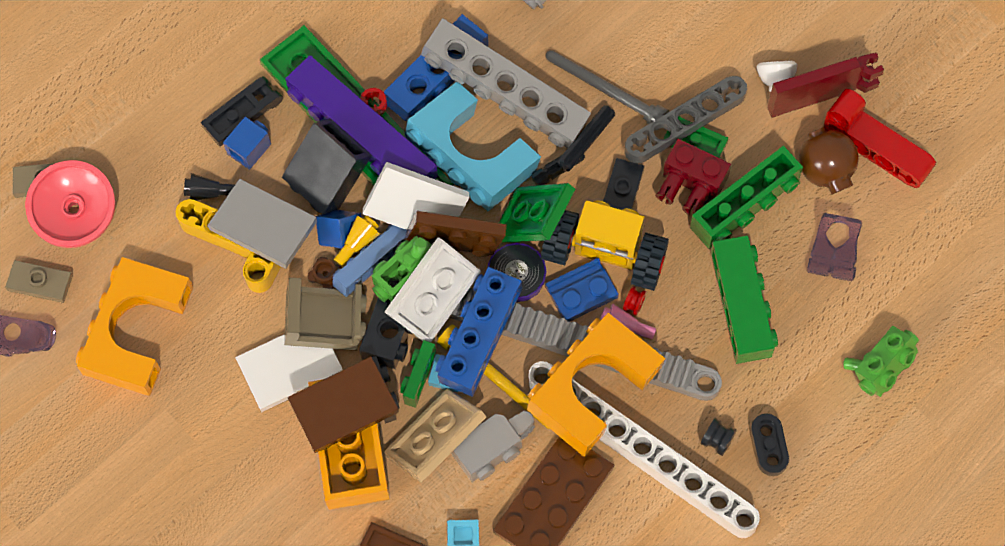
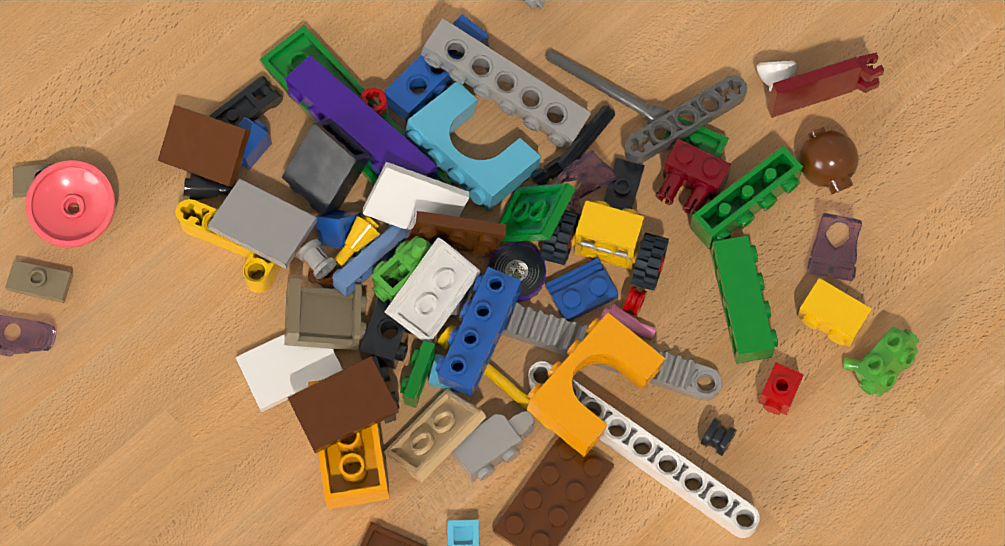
light orange arch [76,257,194,396] -> none
black plate [750,414,789,476] -> none
red beam [823,89,936,188] -> none
none -> reddish brown tile [158,105,251,187]
none -> light grey bush [297,239,337,279]
none -> piece [555,150,618,220]
none -> red brick [759,362,804,415]
none -> yellow brick [797,278,872,347]

